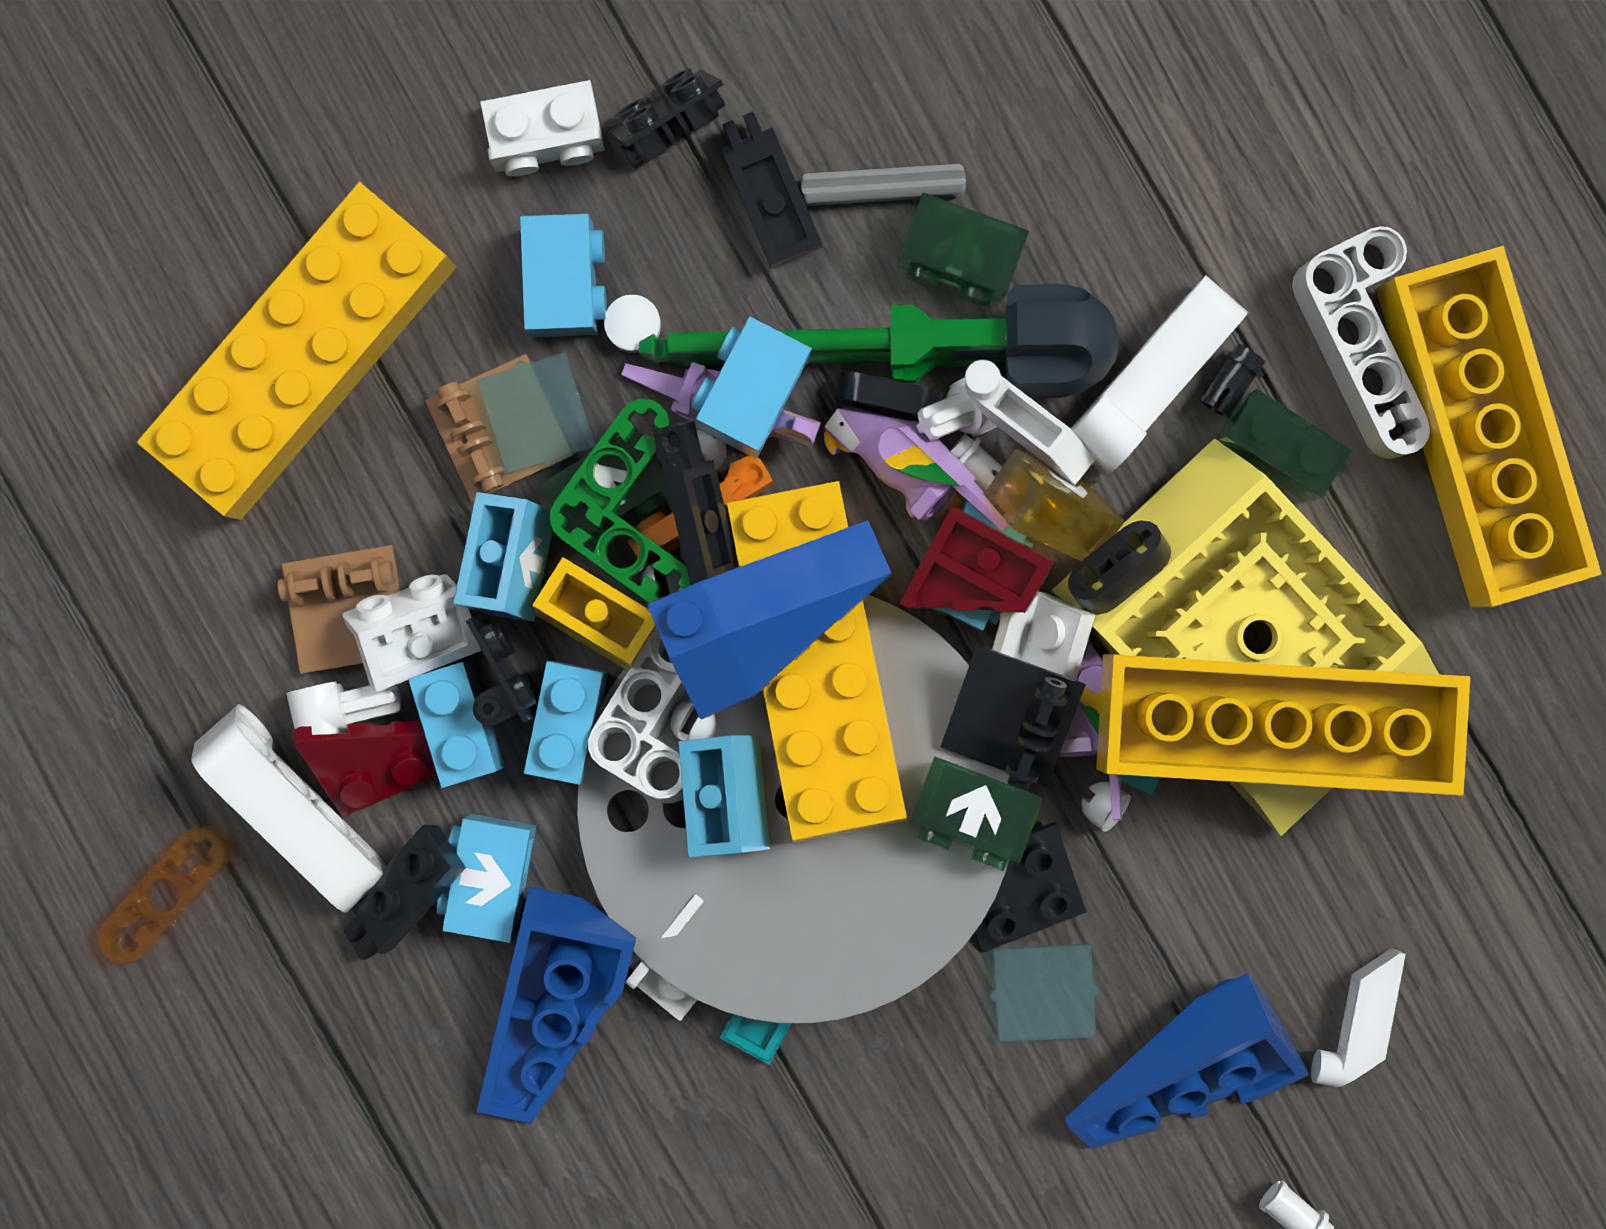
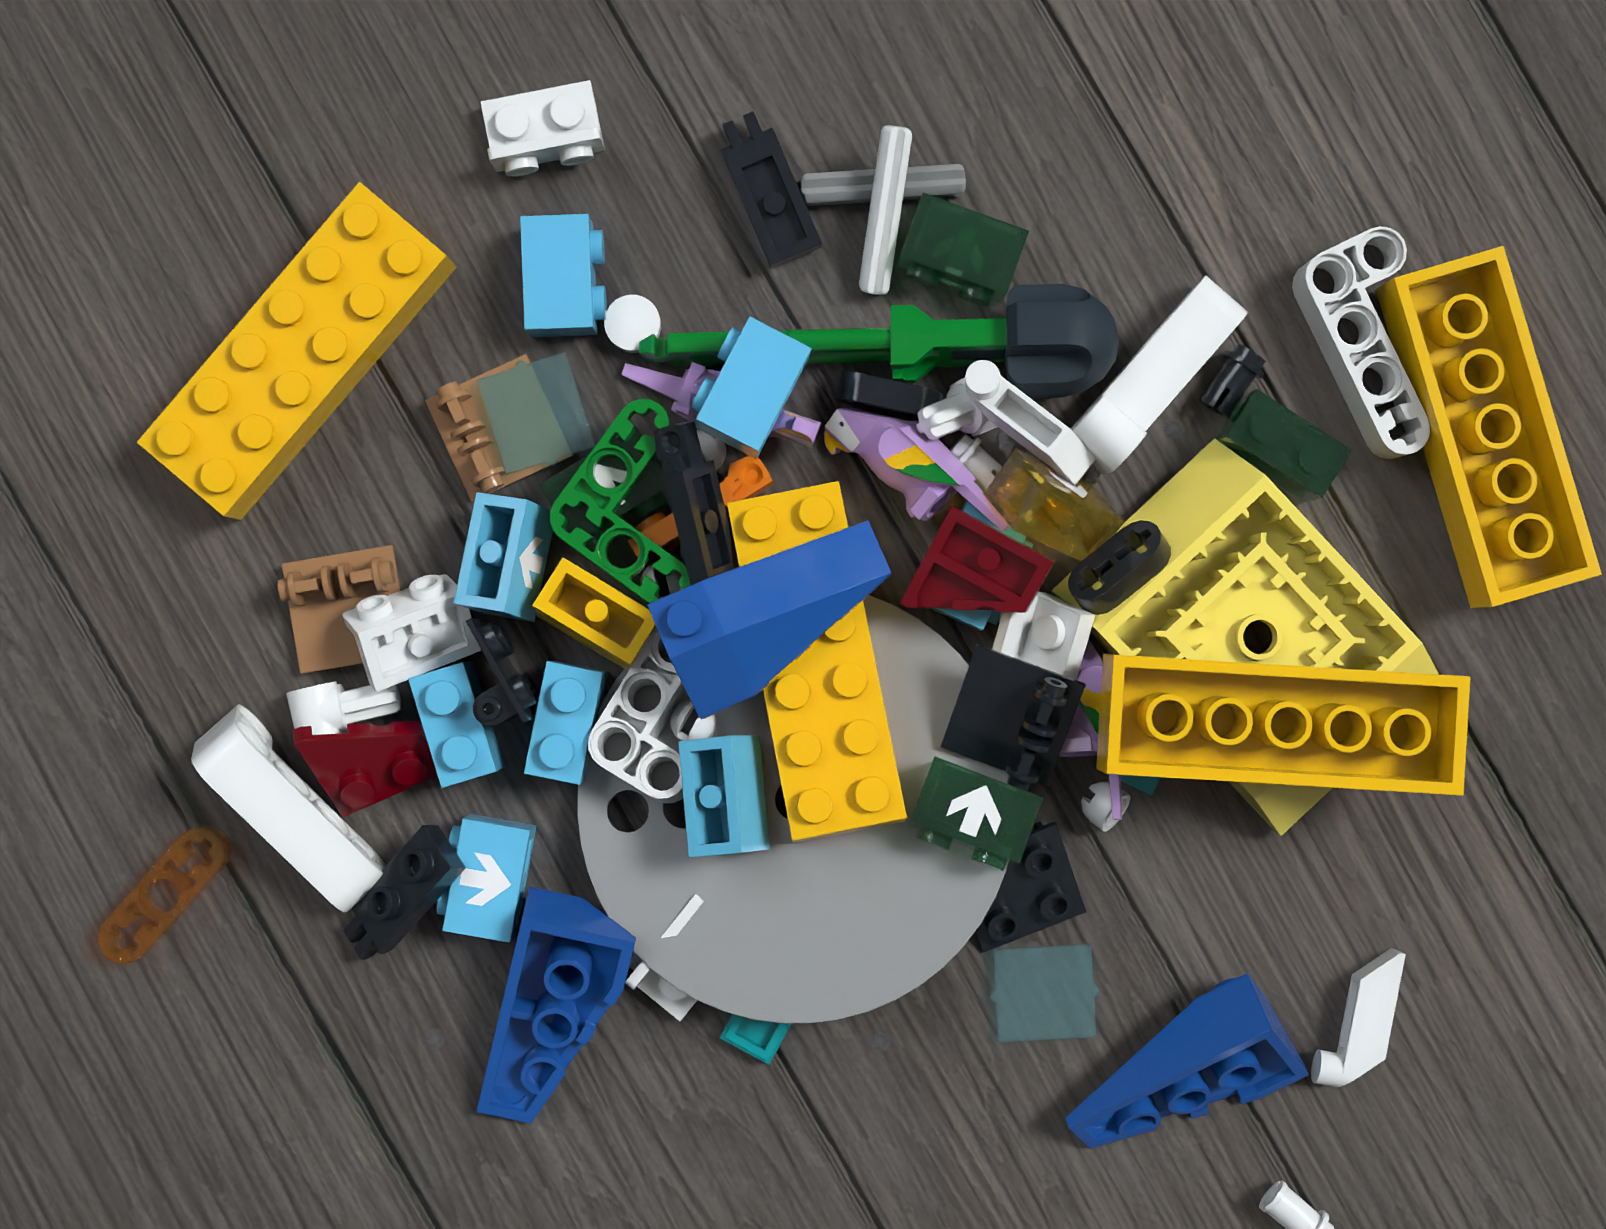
black hinge [608,68,726,166] -> none
none -> white axle [859,125,912,295]

